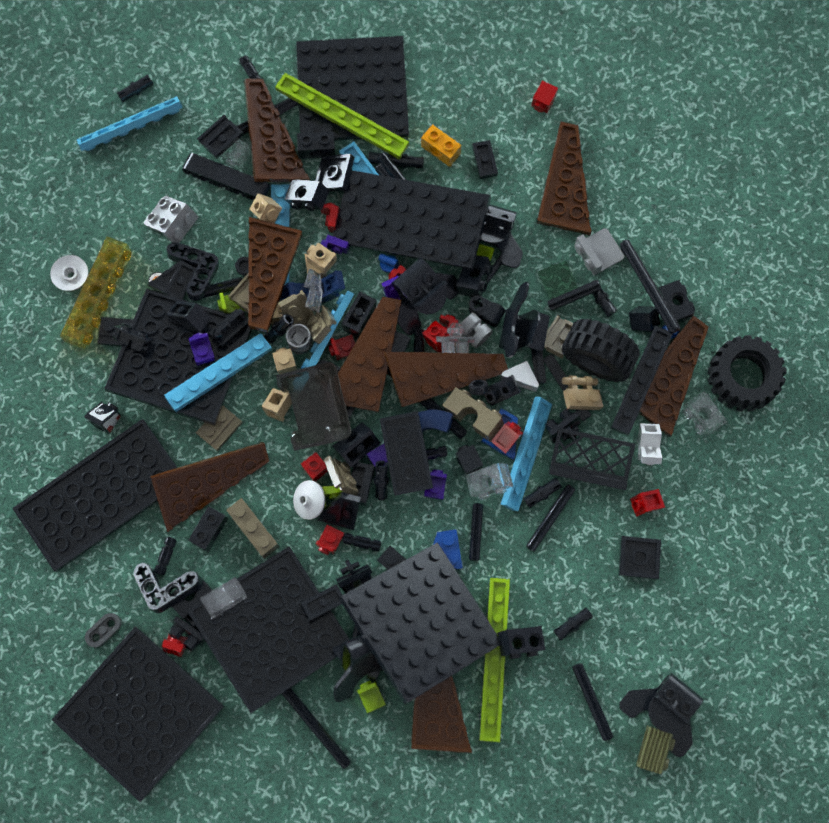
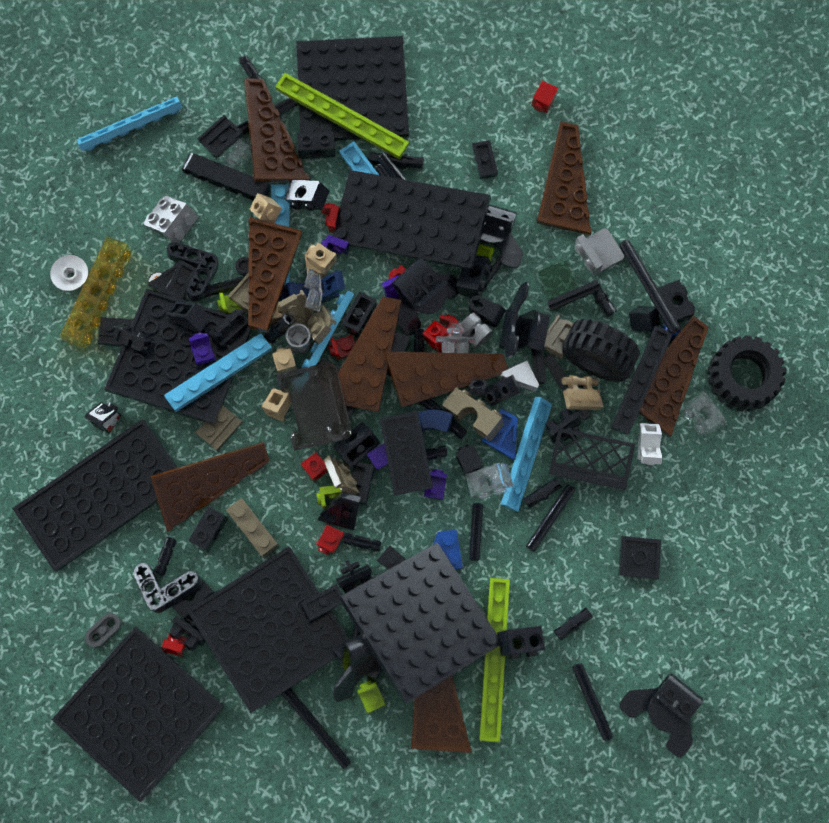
black pin [116,74,154,103] -> none
clear brick [200,577,246,619] -> none
white dish [293,480,325,520] -> none
black plate [315,154,355,192] -> none
black pin [374,460,389,500] -> none
blue plate [378,253,399,273] -> none
light orange brick [421,124,462,167] -> none
bracket [491,421,523,454] -> none
red bracket [630,489,665,516] -> none
olive brick [636,725,675,775] -> none

